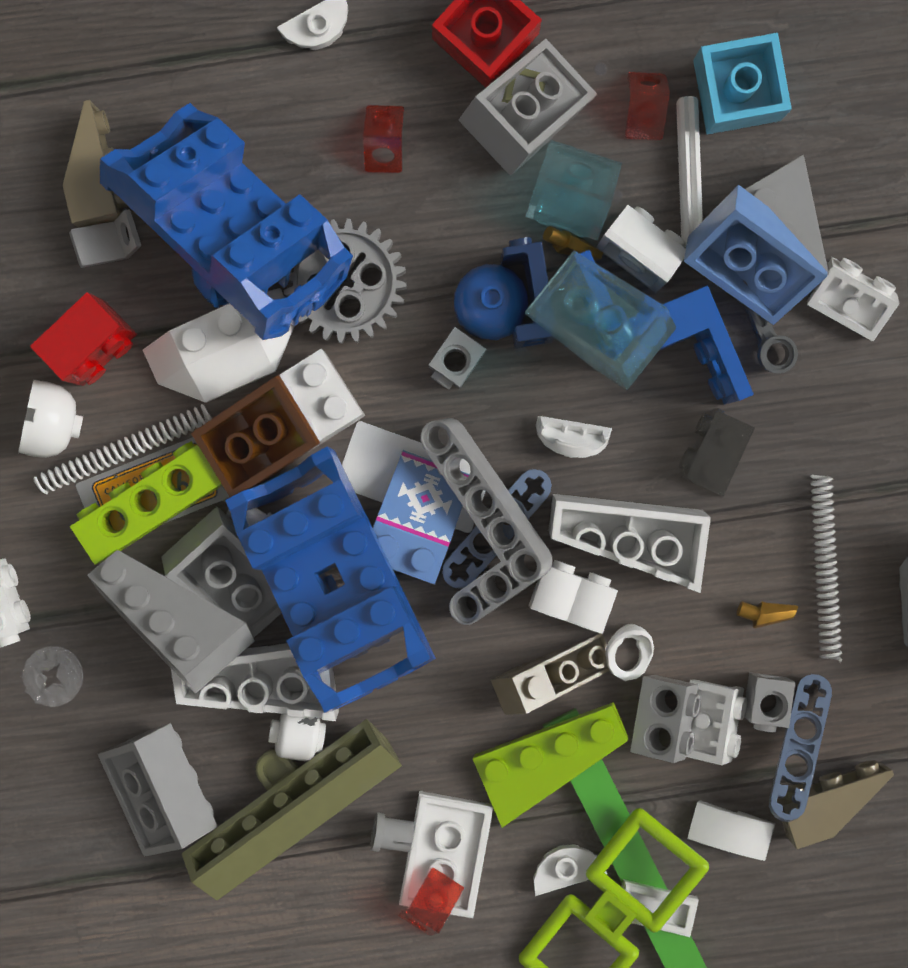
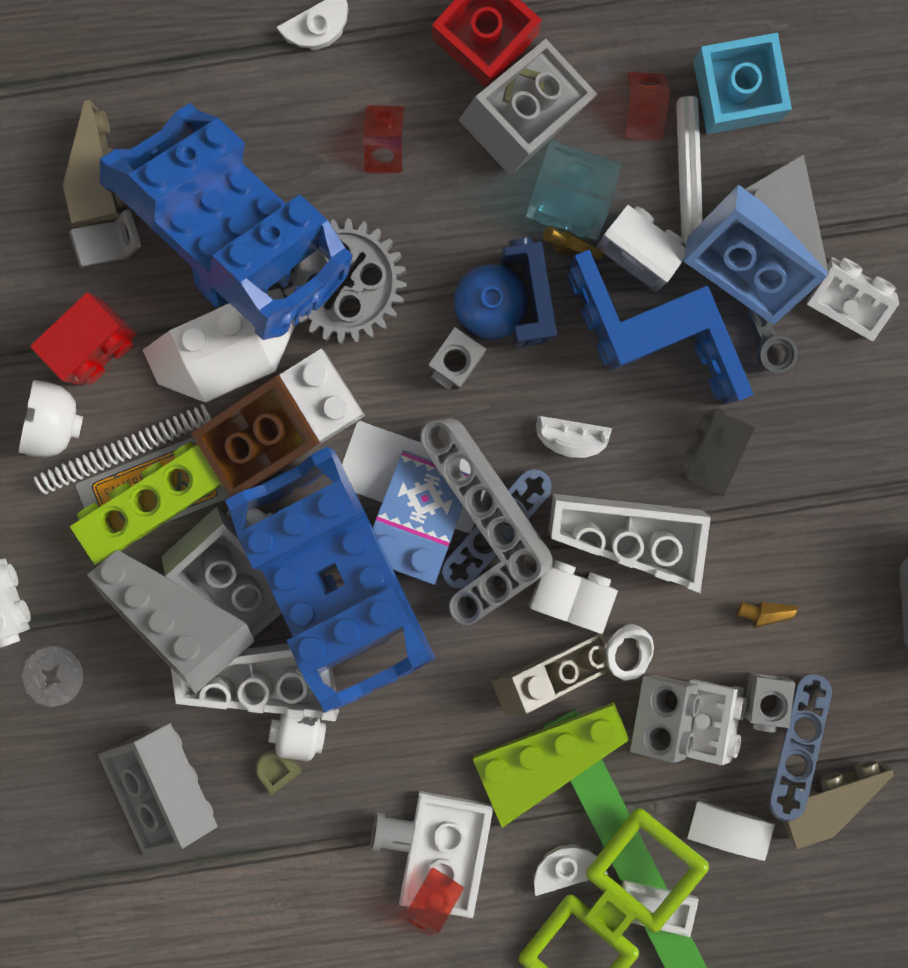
olive brick [182,719,402,901] -> none
clear light blue slope [525,251,676,390] -> none
white piece [810,475,842,663] -> none

